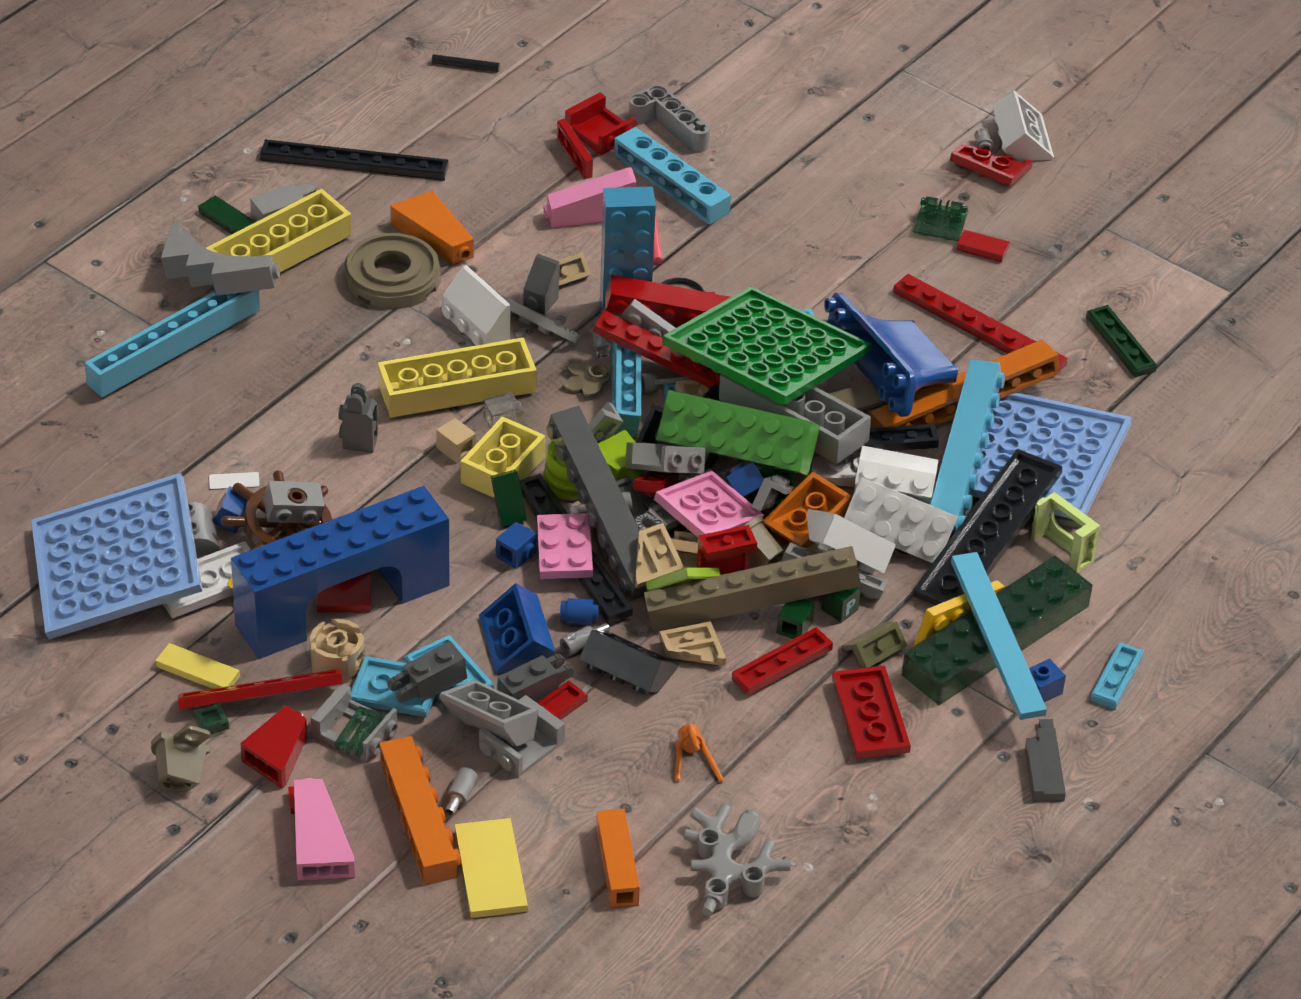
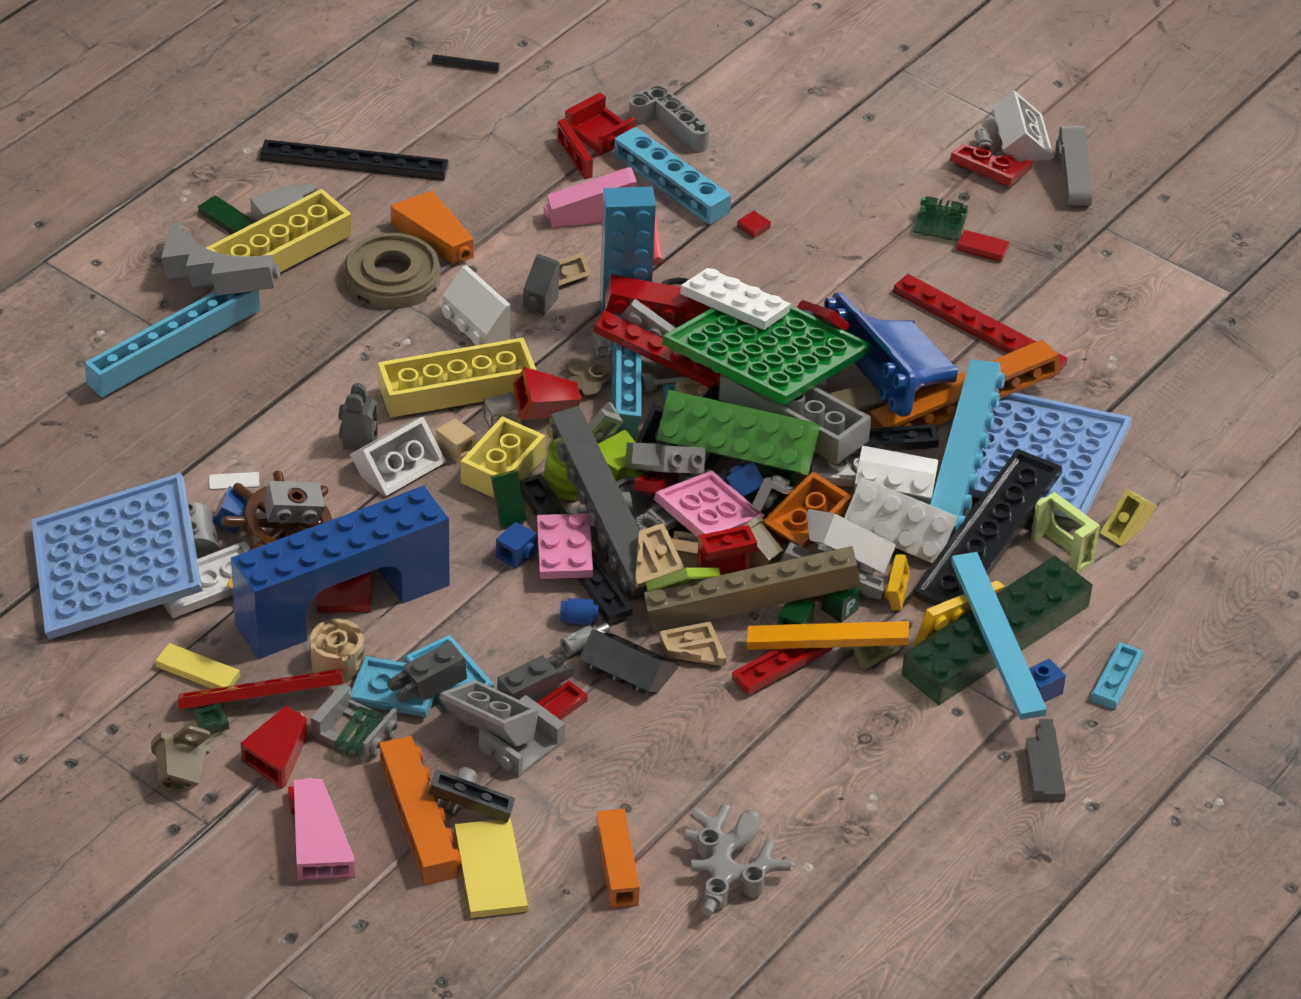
blue slope [479,583,555,674] -> none
light grey plate [496,291,581,343] -> none
orange plant [675,724,724,783] -> none
red plate [832,666,911,759] -> none
dark green tile [1086,305,1157,378] -> none
none -> white slope [350,417,446,496]
none -> black plate [428,769,515,823]
none -> red slope [513,367,581,420]
none -> white plate [680,268,791,330]
none -> red tile [737,210,771,238]
none -> light orange tile [747,621,909,650]
none -> red tile [797,300,849,331]
none -> yellow plate [884,555,910,610]
none -> light grey beam [1055,126,1092,206]
none -> light yellow slope [1100,489,1157,546]

